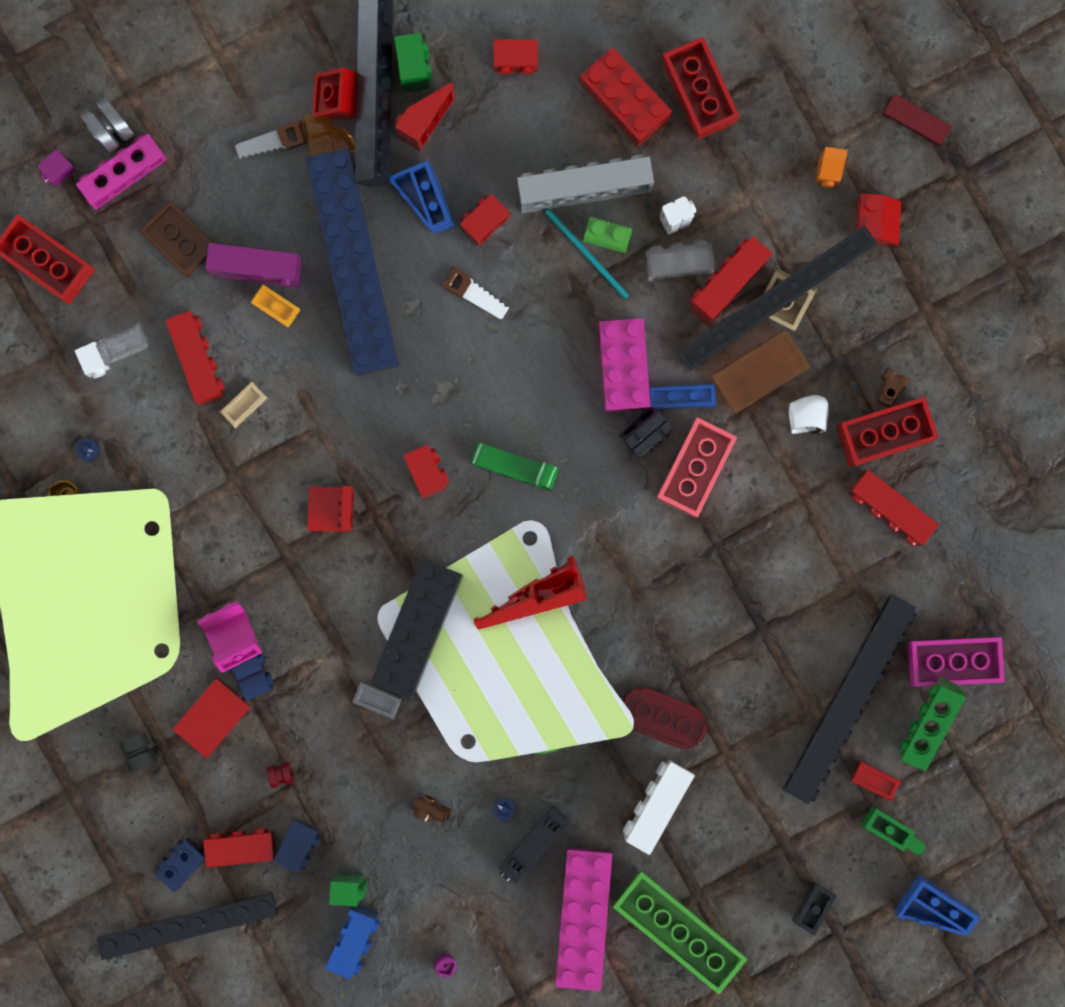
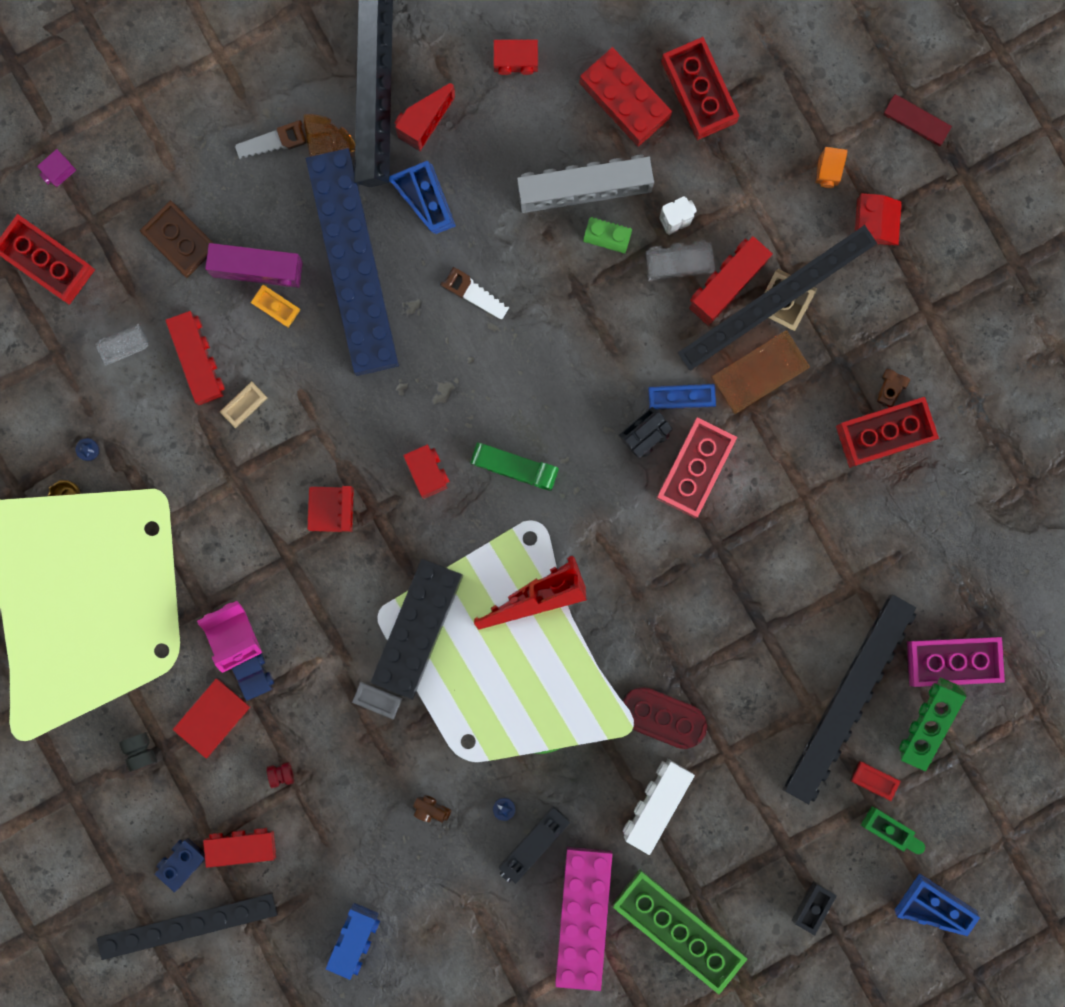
white brick [75,342,110,378] -> none
dark pink brick [76,134,167,210] -> none
flat silver wheel [79,95,135,153] -> none
dark blue brick [273,818,321,873] -> none
red slope [312,68,357,120] -> none
green brick [329,873,368,906] -> none
green brick [394,33,433,92] -> none
magenta tile [434,953,457,978] -> none
red brick [460,194,510,247] -> none
teal axle [545,208,630,299] -> none
dark pink brick [598,318,651,413] -> none
white piece [789,395,829,434] -> none
red brick [849,470,939,547] -> none

